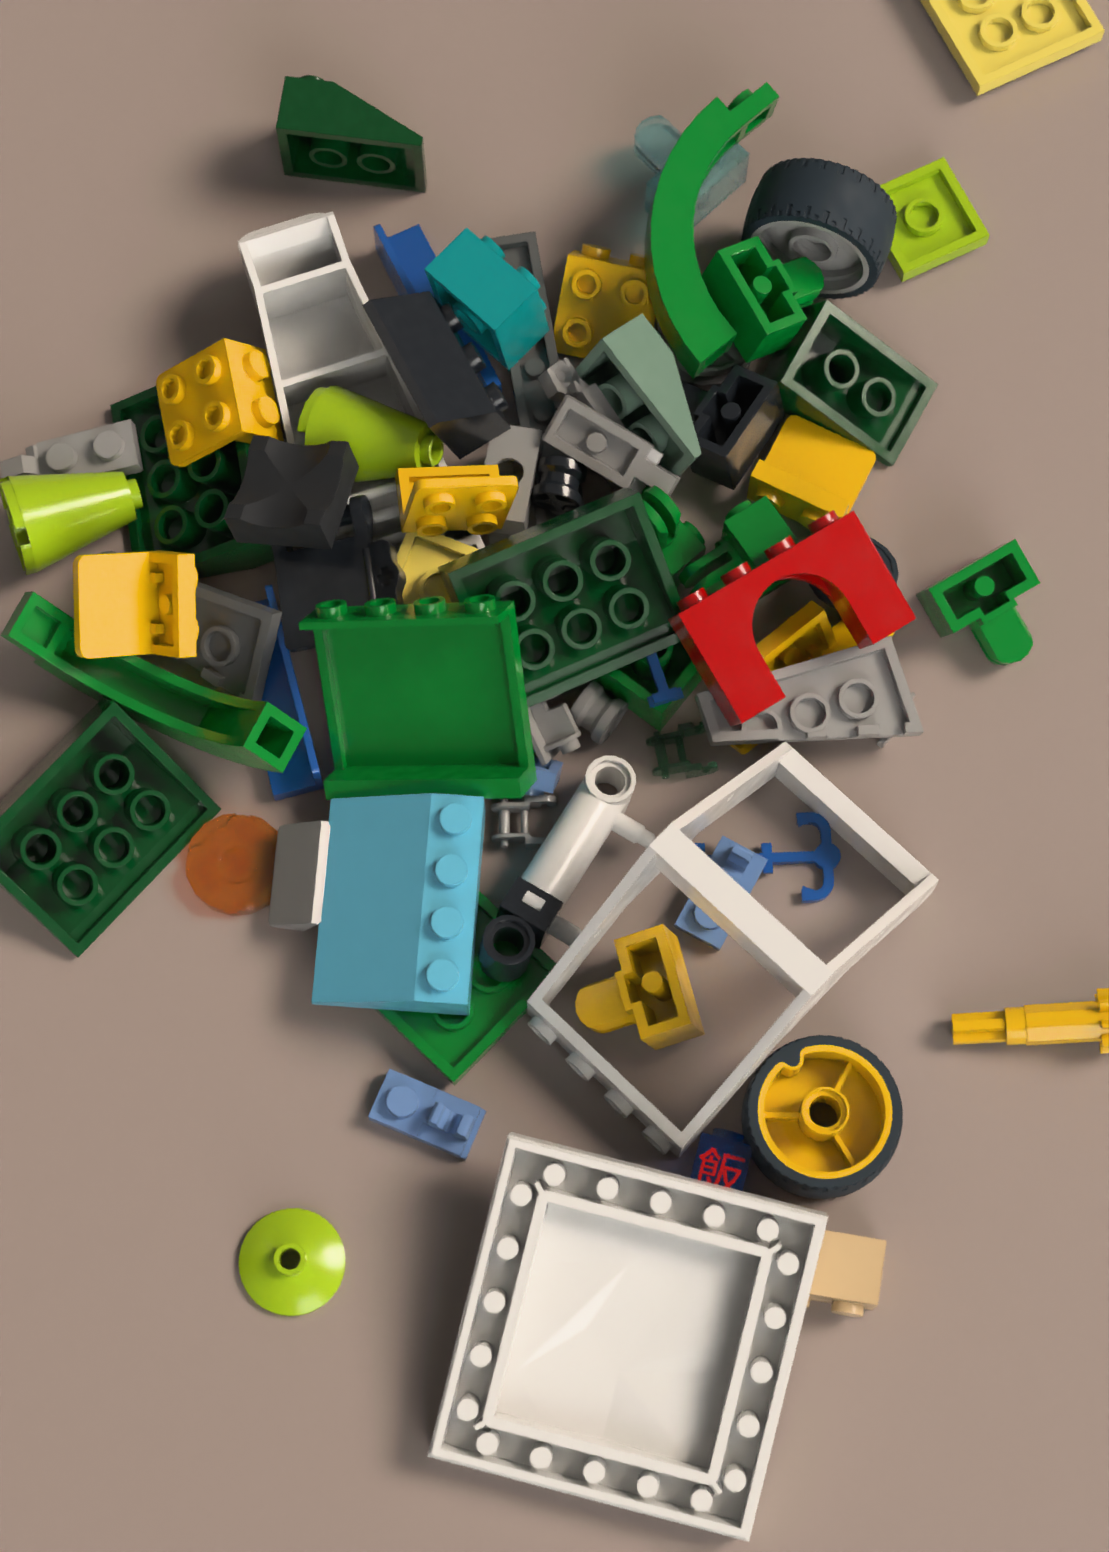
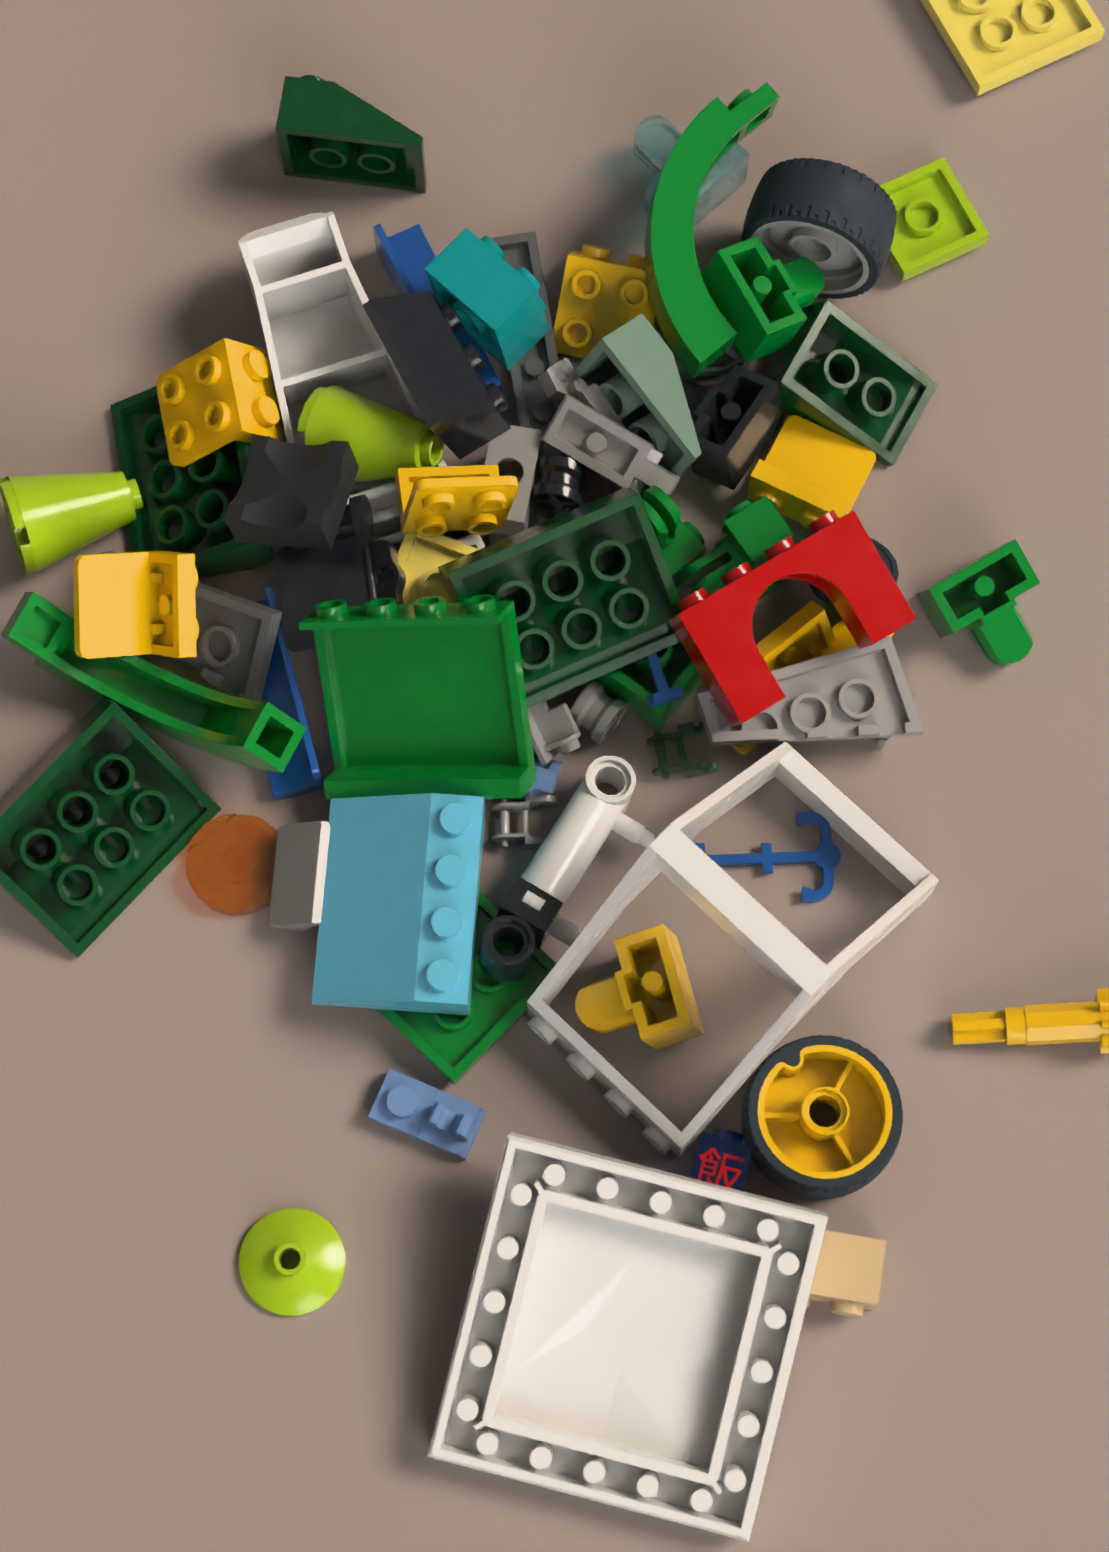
light grey hinge [0,419,143,478] -> none
medium blue plate [674,835,768,951] -> none

